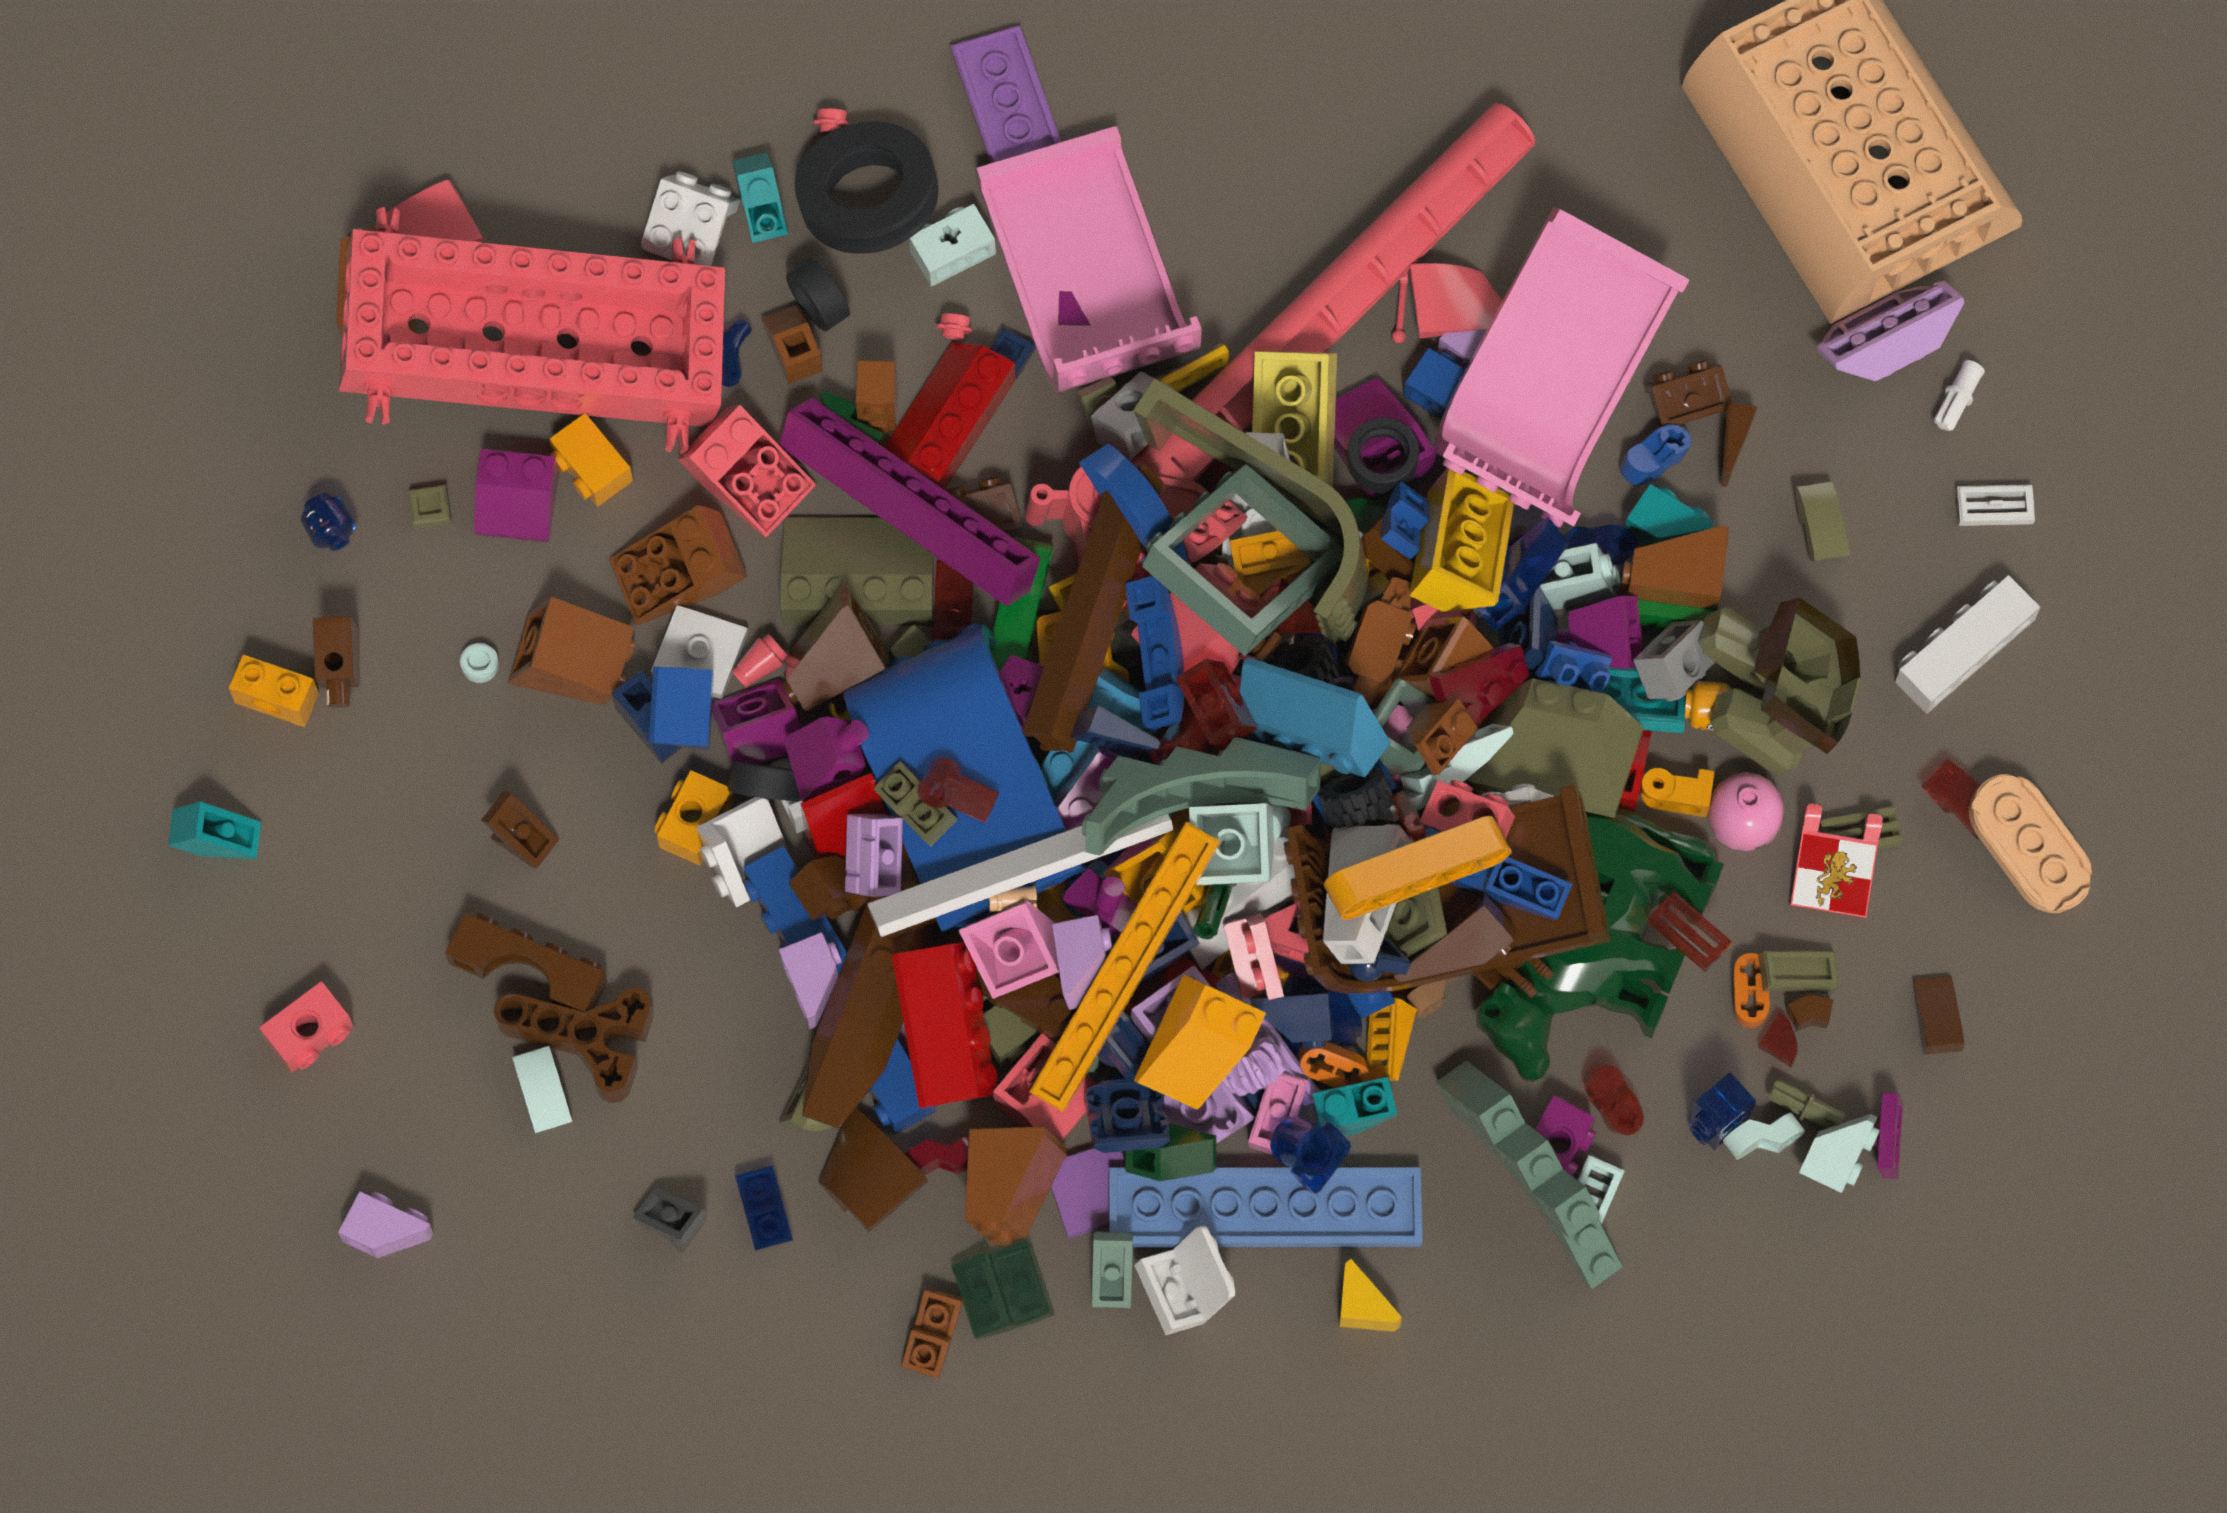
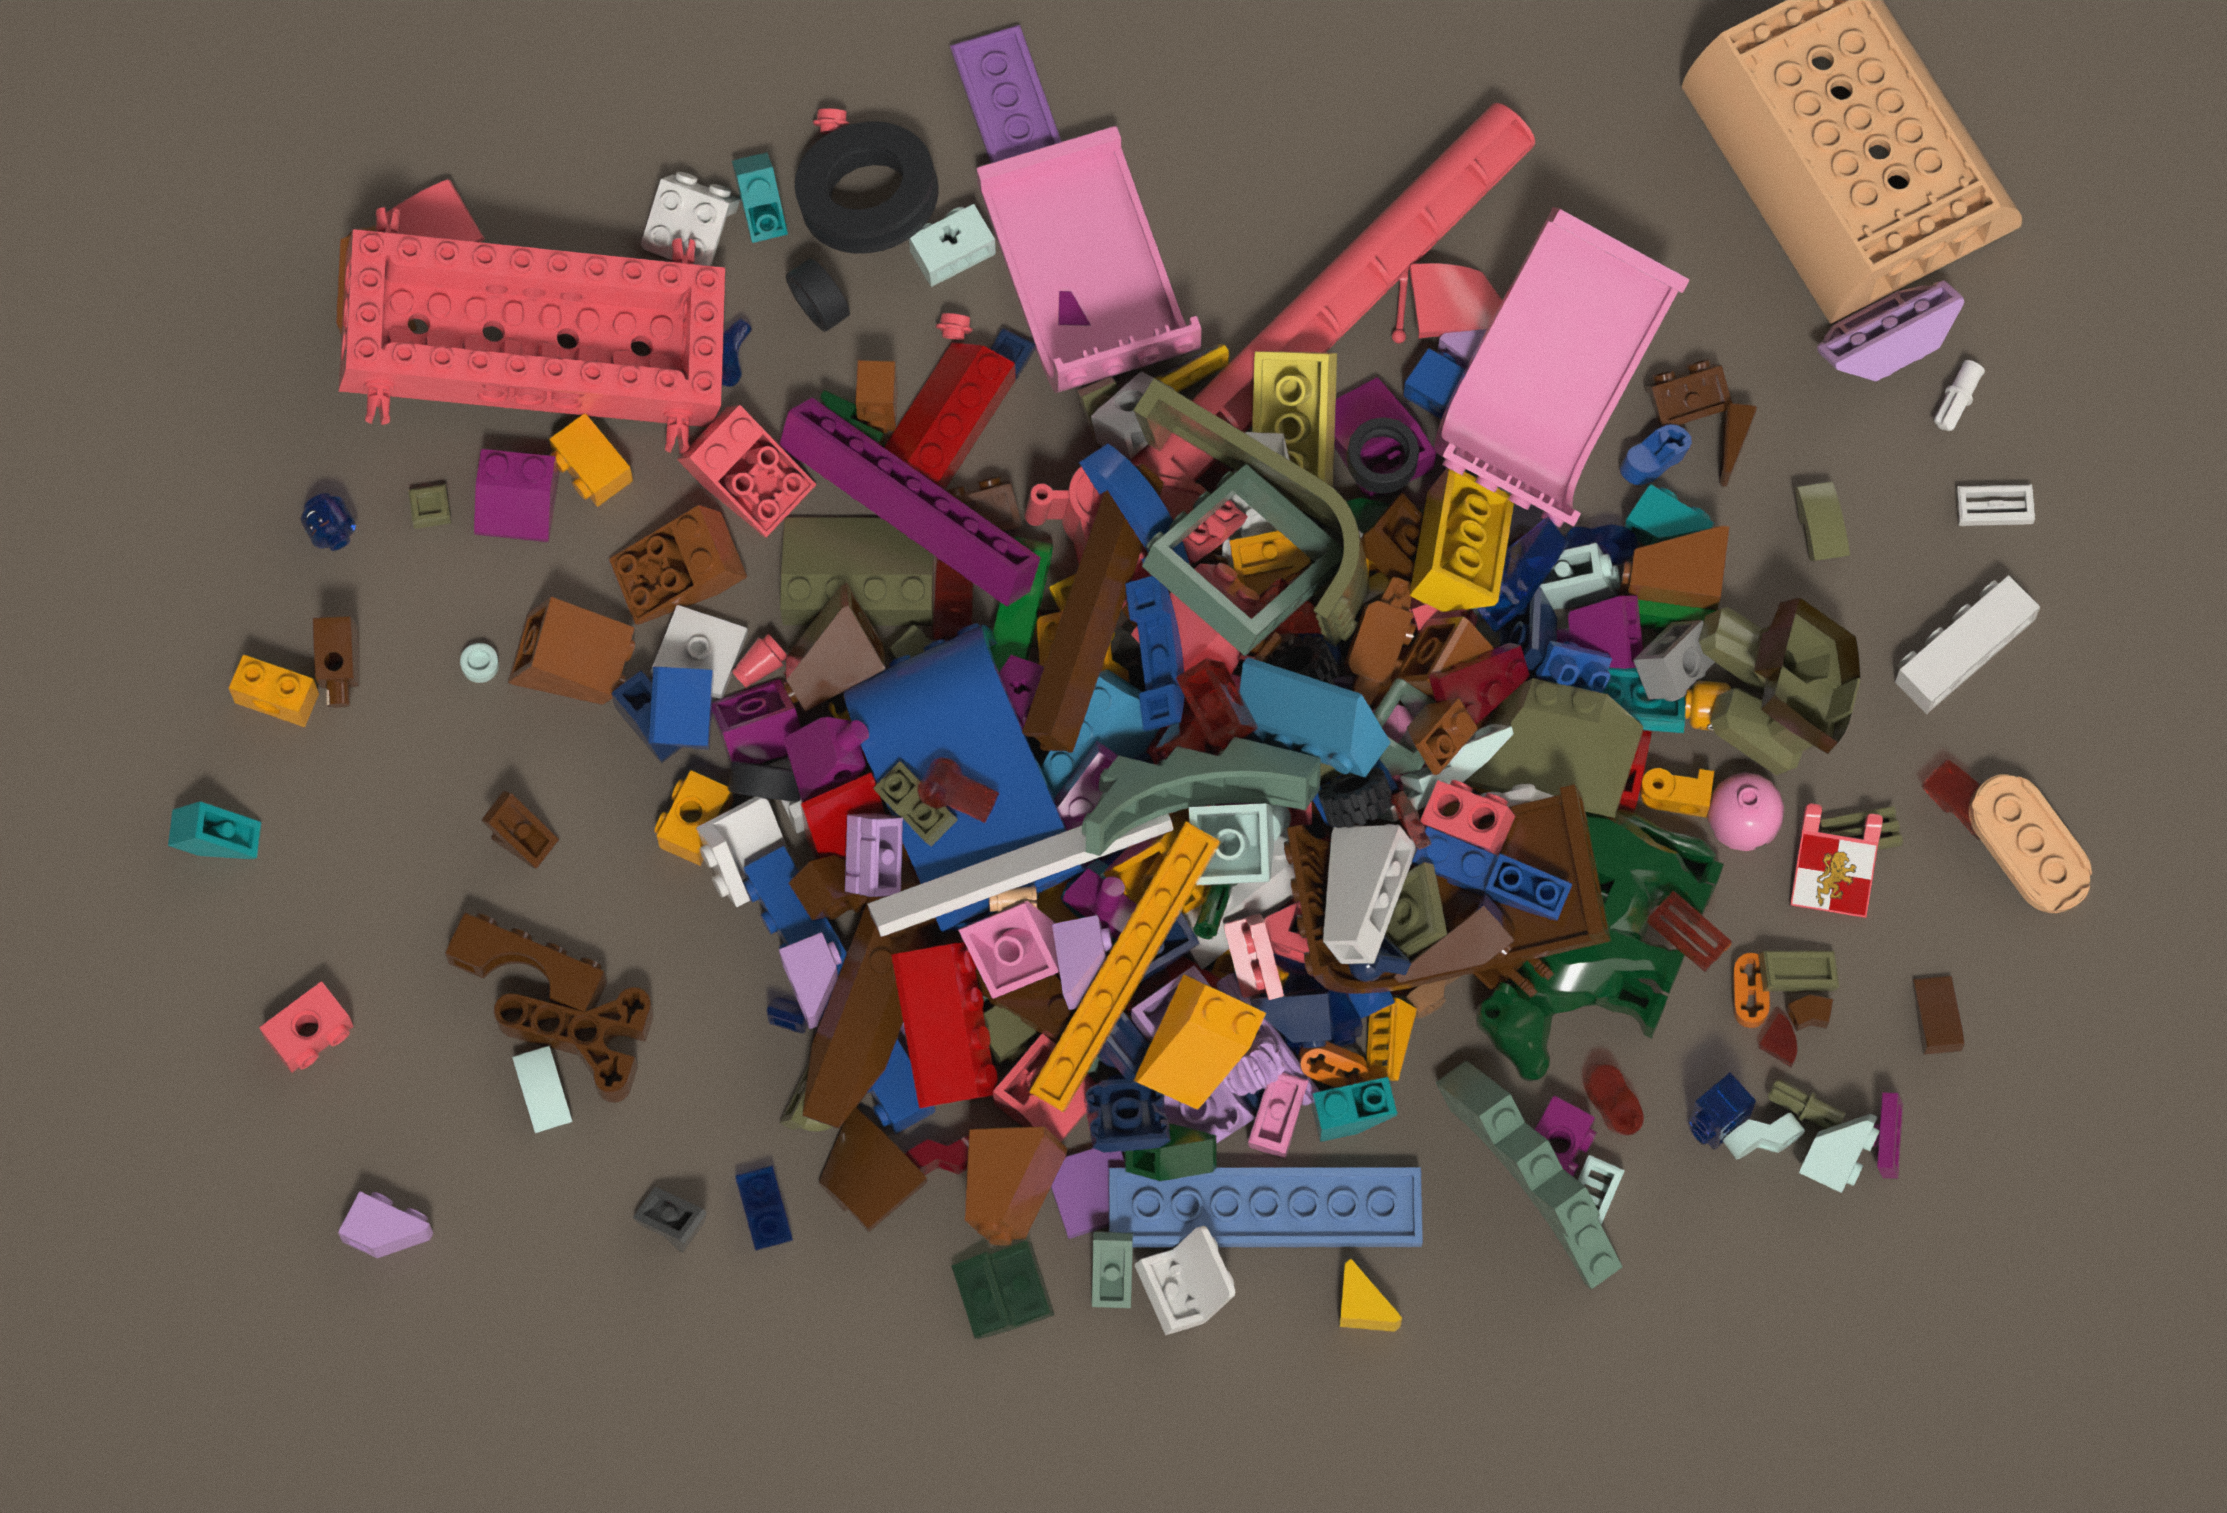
dark orange slope [761,305,823,385] -> none
dark orange slope [901,1287,964,1379] -> none
dark blue slope [1070,706,1160,755] -> none
clear blue piece [1270,1117,1351,1193] -> none
light orange beam [1324,816,1511,920] -> none
blue slope [1381,481,1430,560] -> none
none -> clear blue slope [766,997,808,1034]

